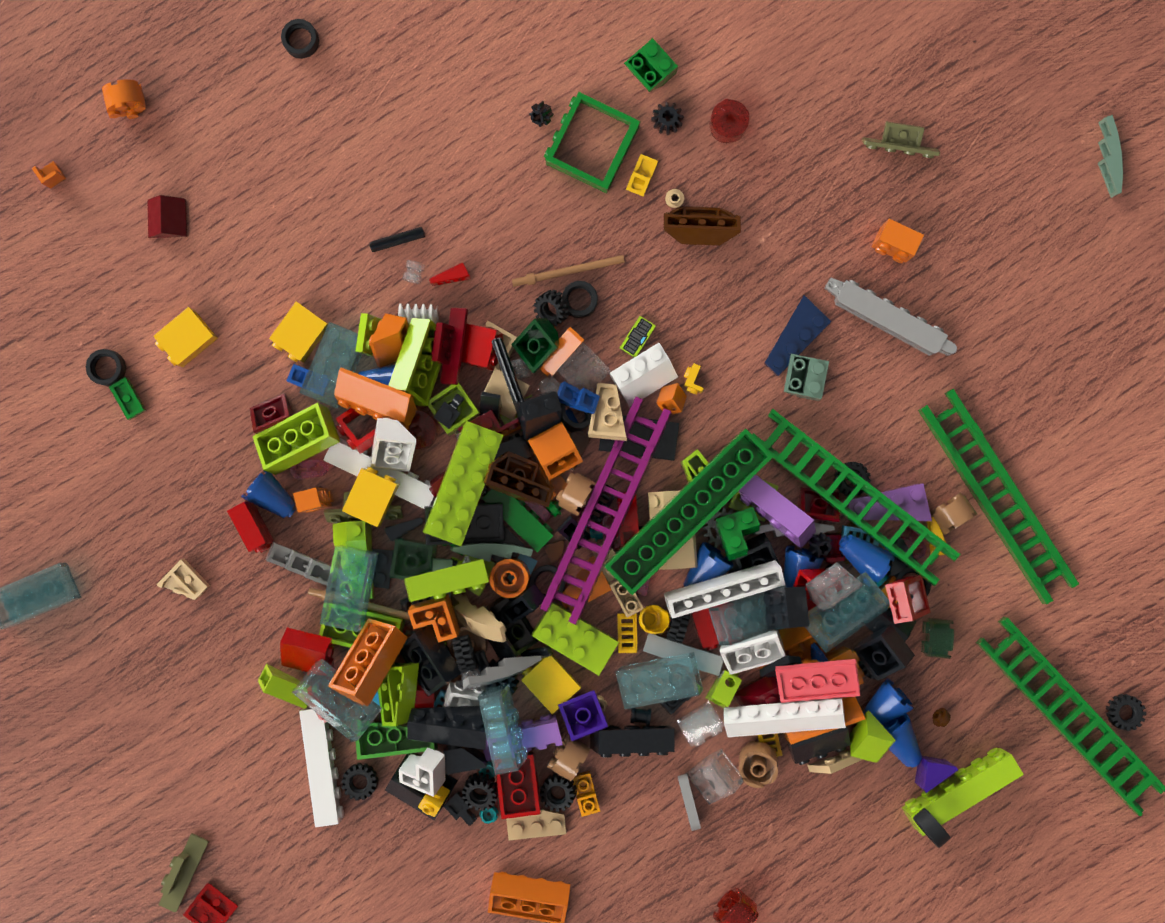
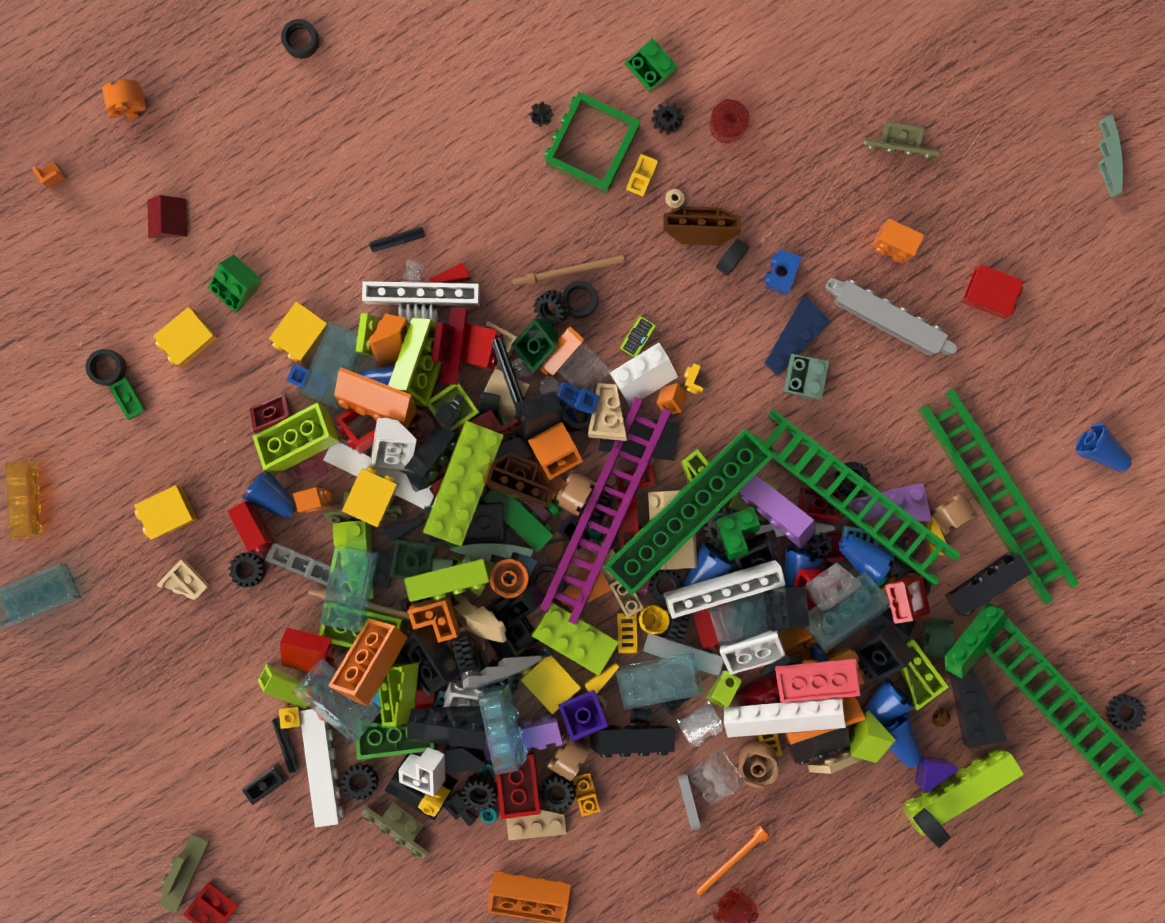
none -> clear yellow brick [5,461,42,539]
none -> yellow brick [134,485,198,540]
none -> green slope [208,254,262,313]
none -> black tyre [228,552,266,587]
none -> black brick [242,763,289,805]
none -> black axle [272,717,300,773]
none -> yellow brick [279,705,303,729]
none -> olive bracket [361,802,429,859]
none -> white brick [362,281,480,307]
none -> black slope [404,425,458,492]
none -> yellow slope [585,662,619,694]
none -> red slope [615,465,658,492]
none -> black tyre [648,569,684,604]
none -> orange piece [696,825,770,895]
none -> black tyre [716,238,750,276]
none -> blue brick [764,249,801,296]
none -> lime wedge [900,638,949,711]
none -> black wedge [945,552,1032,616]
none -> green brick [945,603,1005,679]
none -> black wedge [949,667,1008,748]
none -> red brick [962,264,1023,319]
none -> blue cone [1075,423,1132,472]

